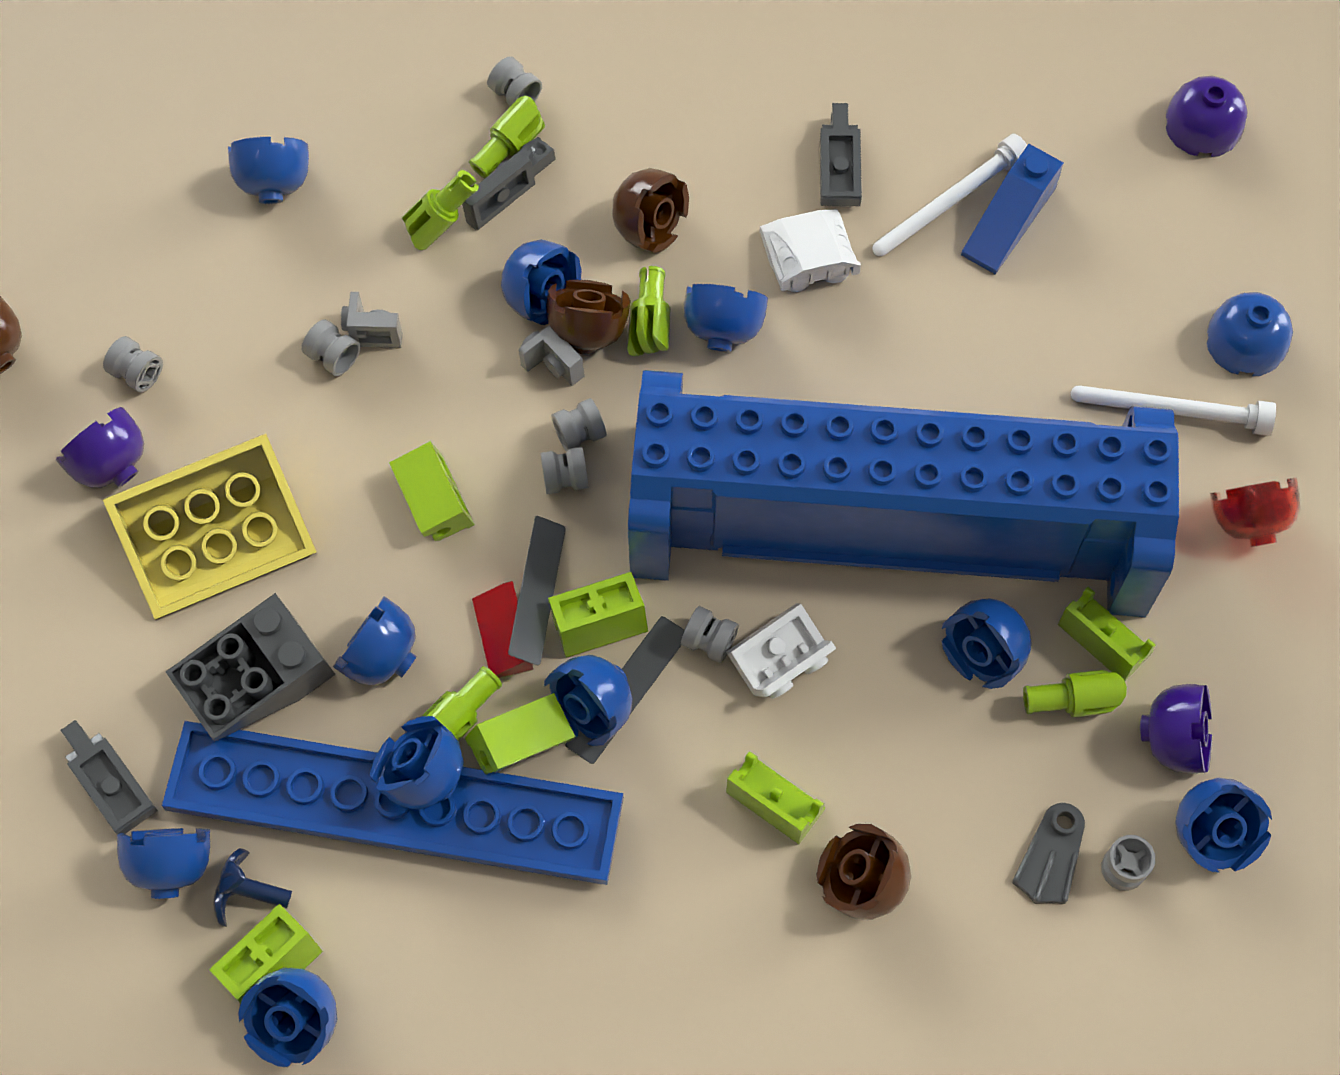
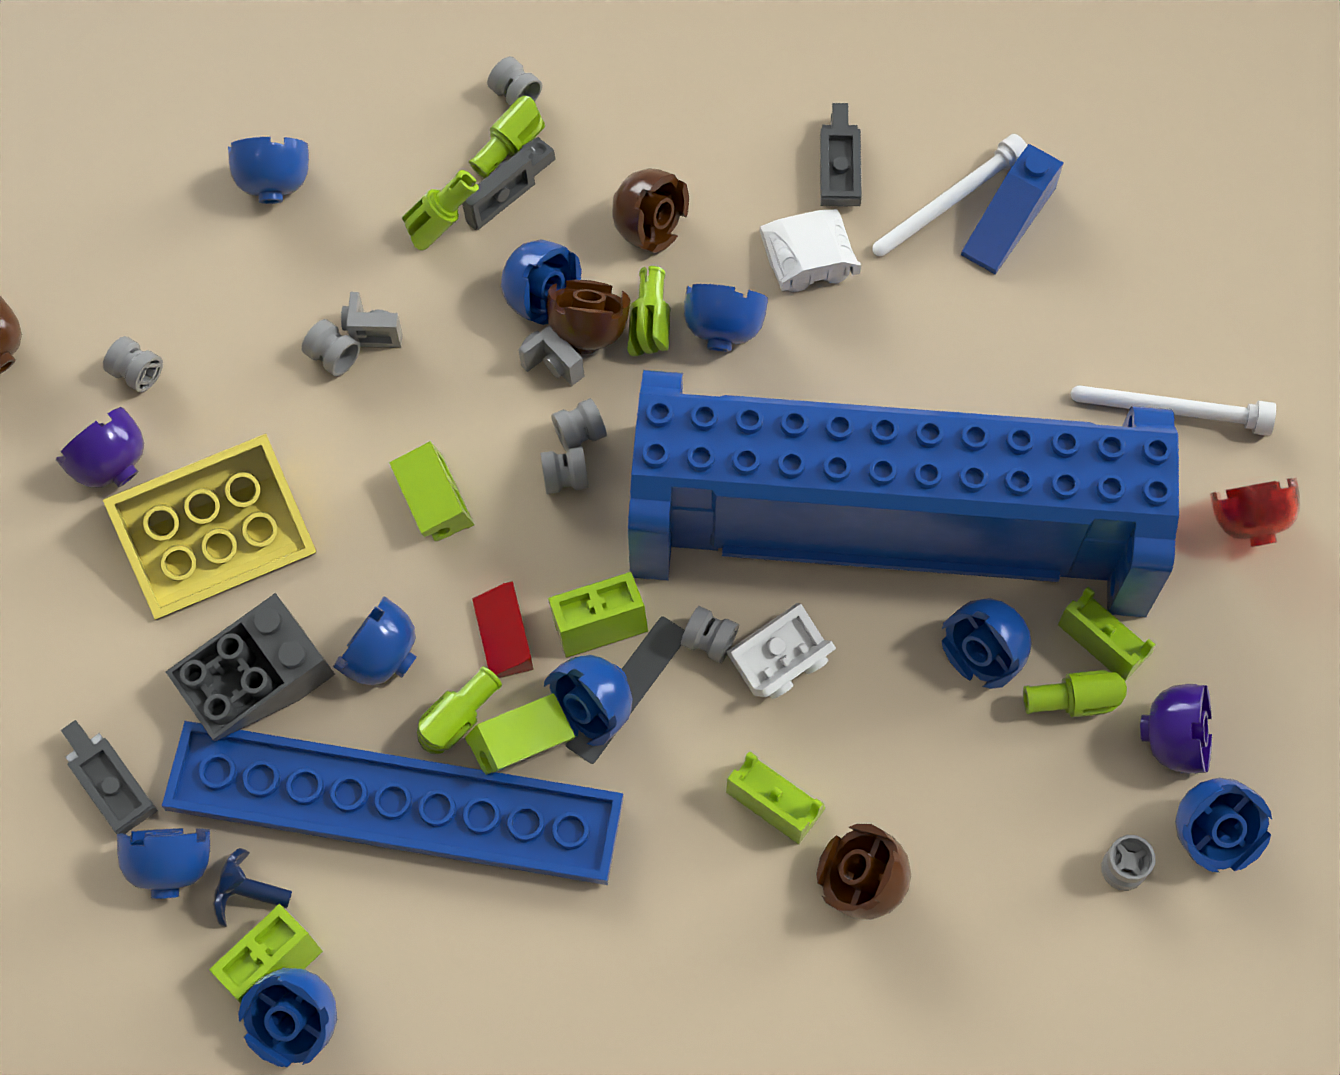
blue cylinder [370,716,464,809] -> none
dark grey sticker [508,516,566,666] -> none
dark grey piece [1012,803,1085,904] -> none
dark purple cylinder [1166,76,1248,157] -> none
blue cylinder [1207,292,1293,377] -> none

